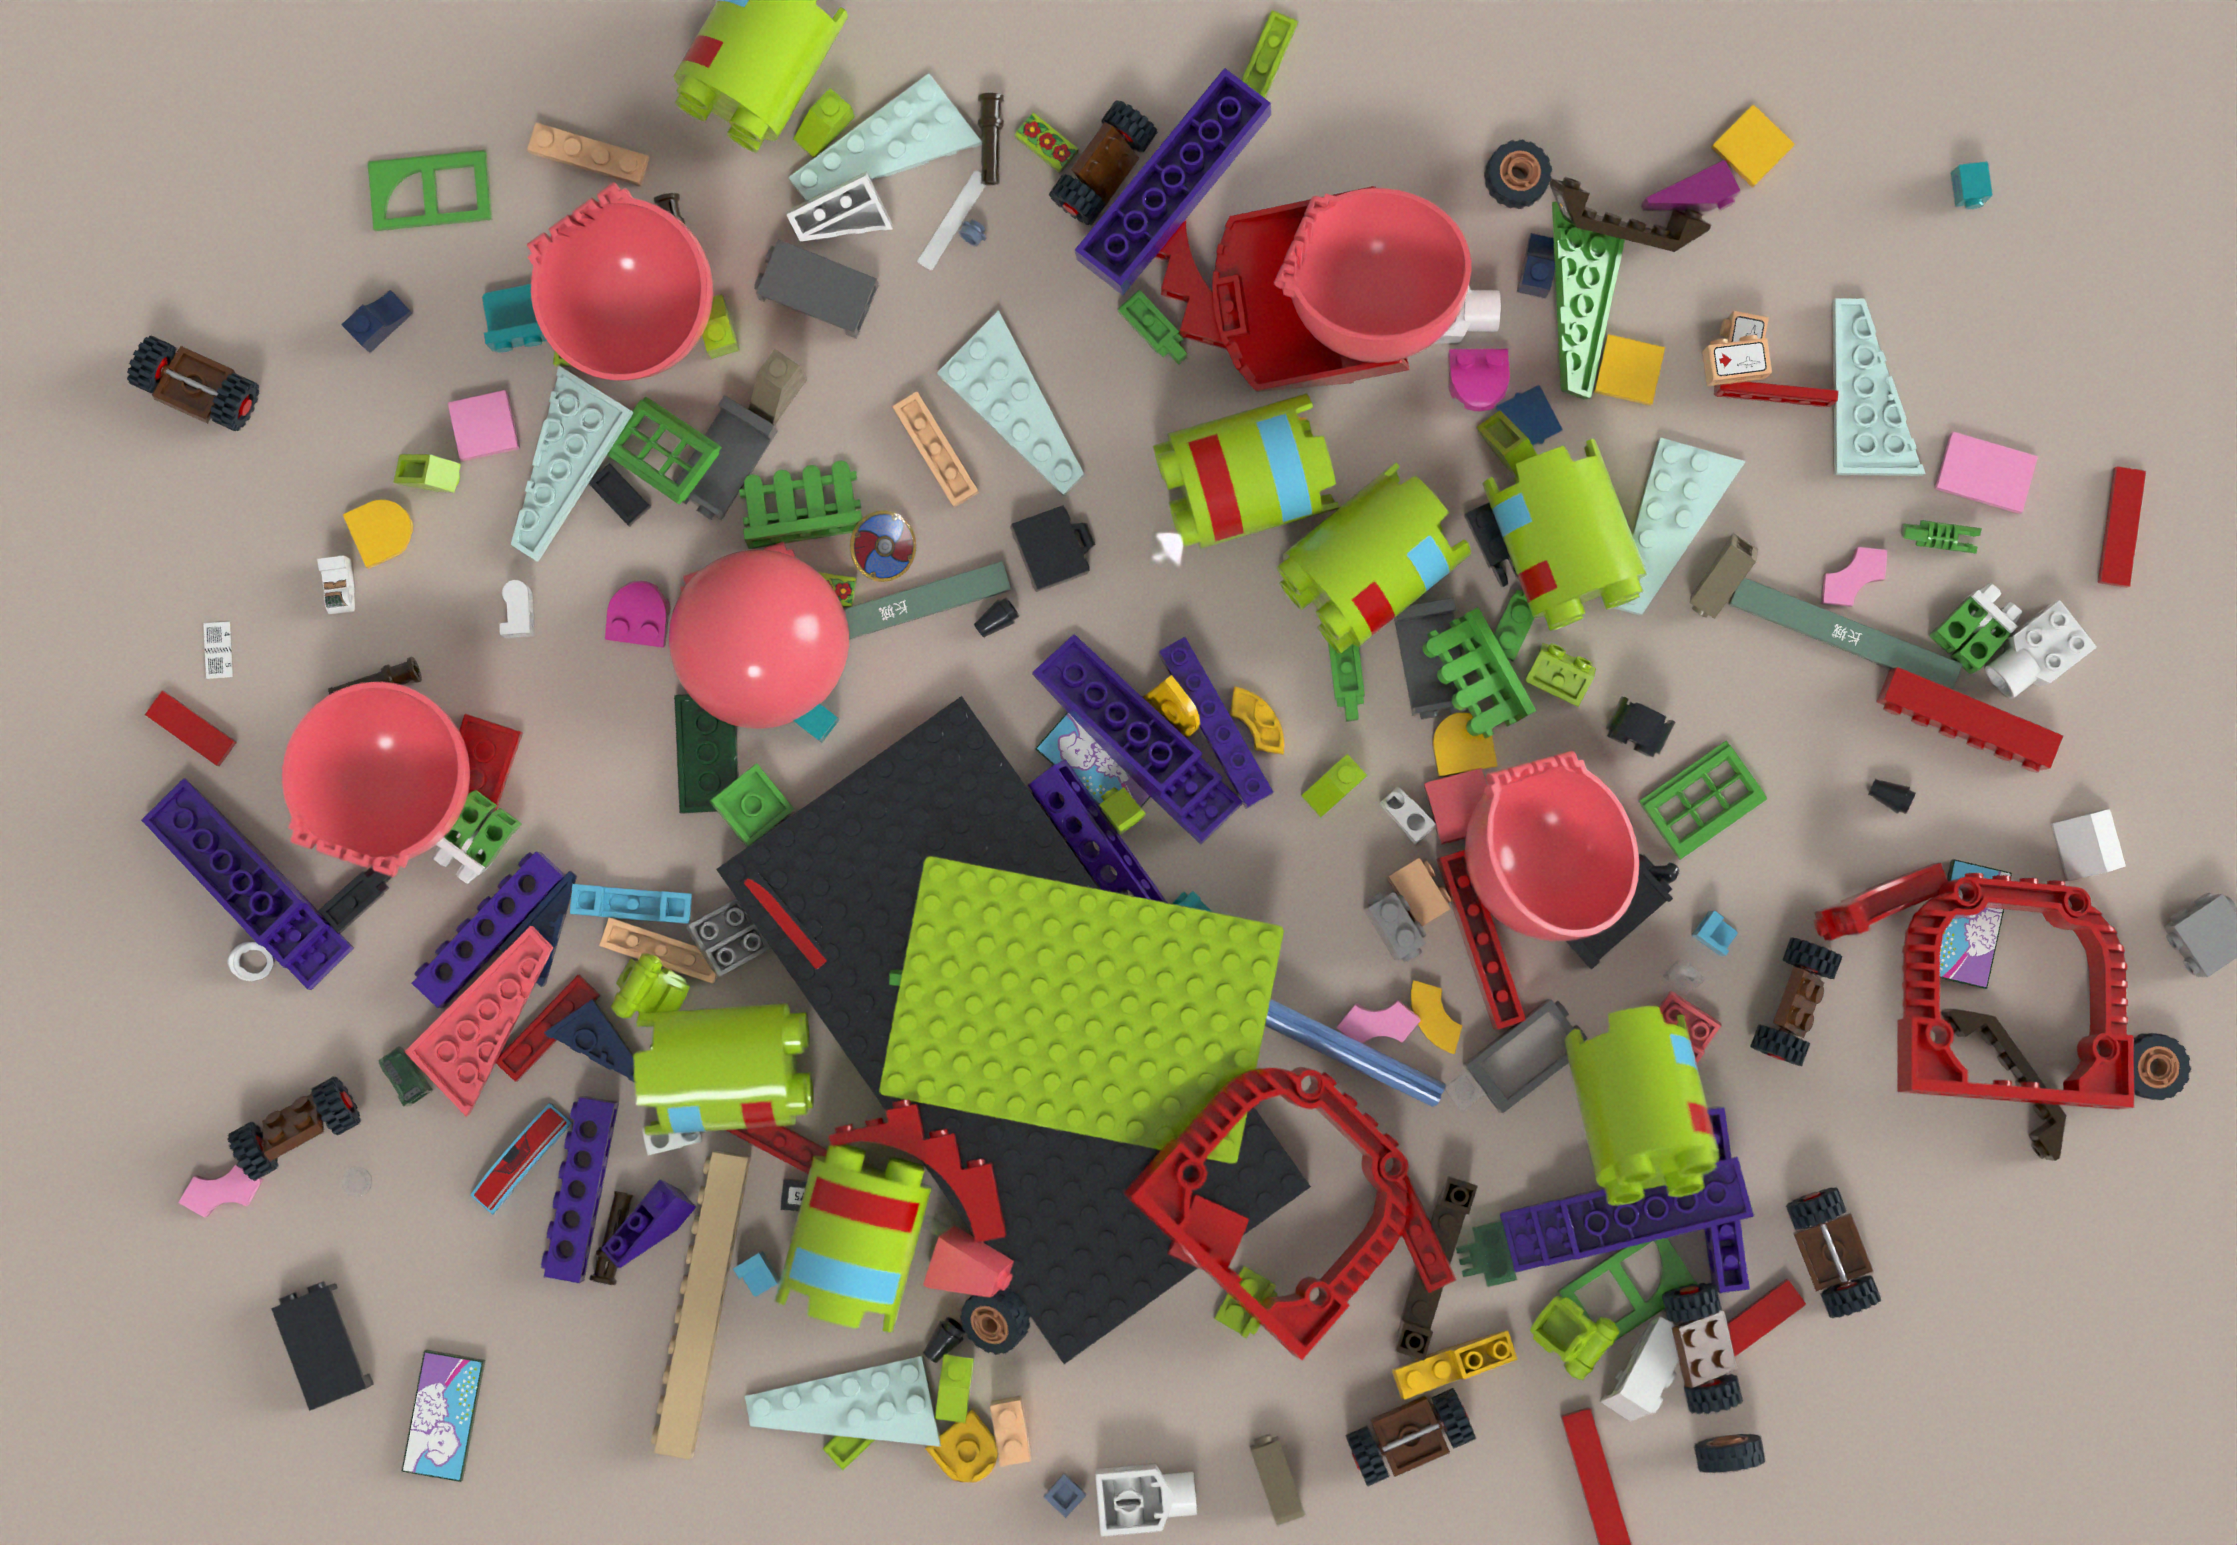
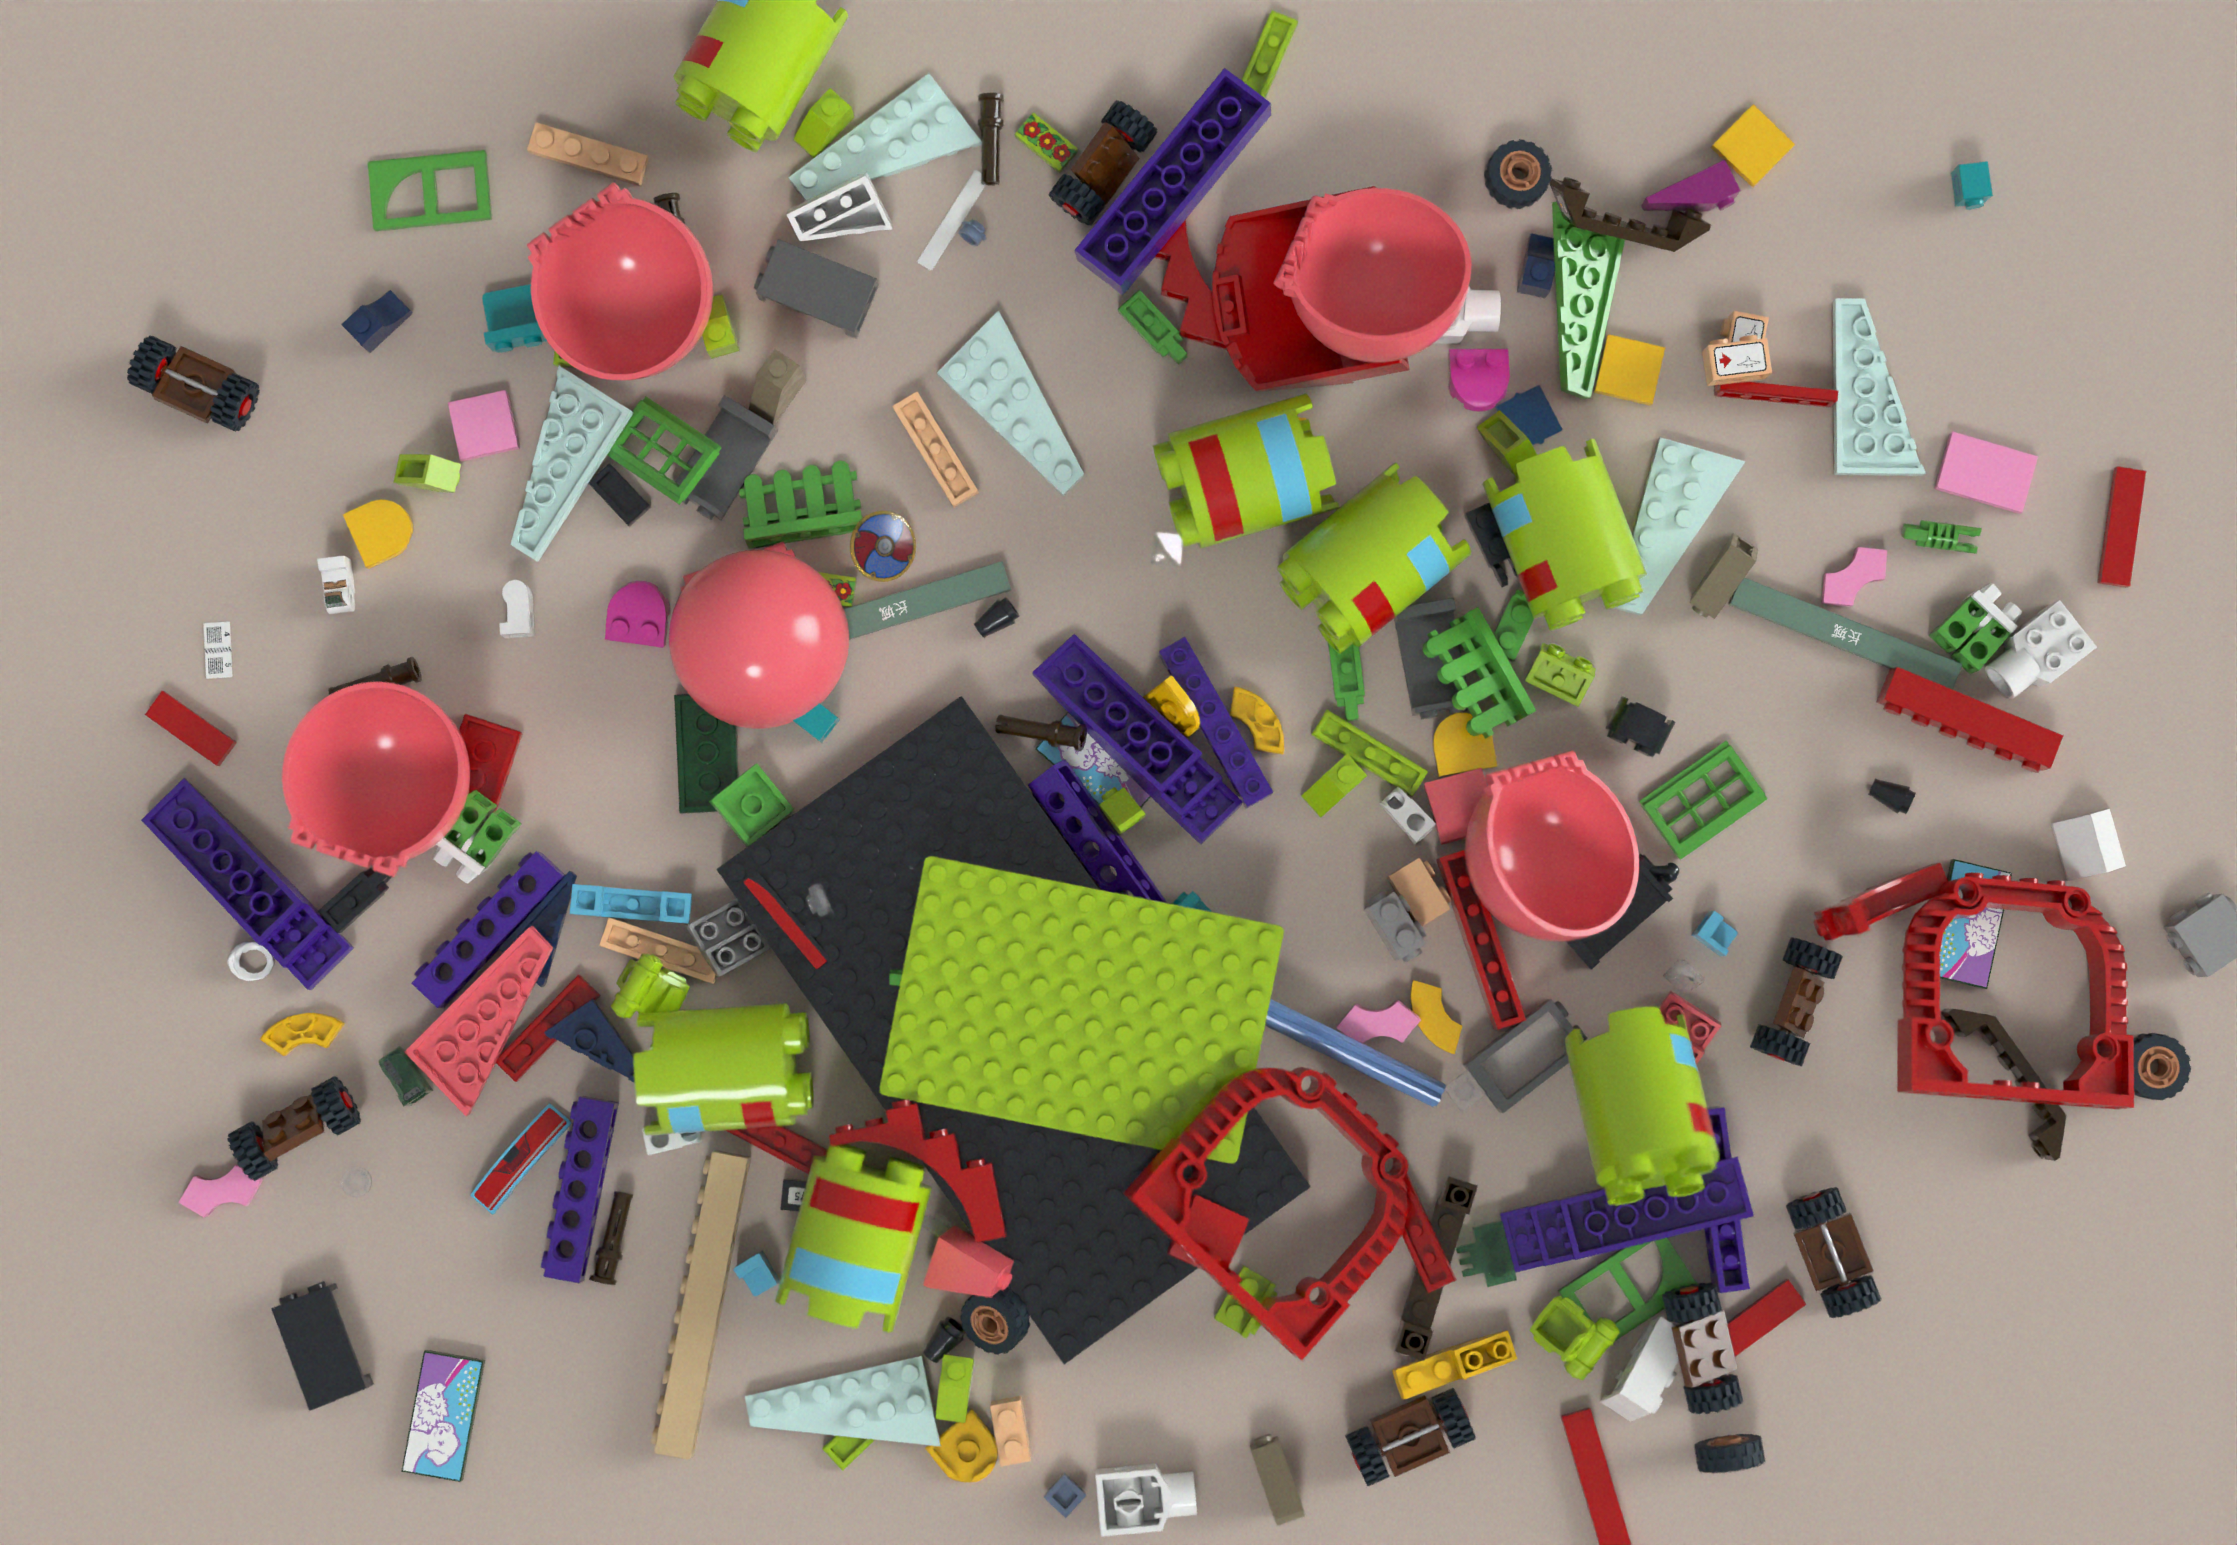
dark purple slope [602,1179,696,1268] -> none
black piece [1010,505,1095,592] -> none
none -> yellow tile [260,1013,345,1056]
none -> clear plate [806,884,833,917]
none -> dark brown pin [995,714,1087,751]
none -> lime tile [1311,709,1428,797]

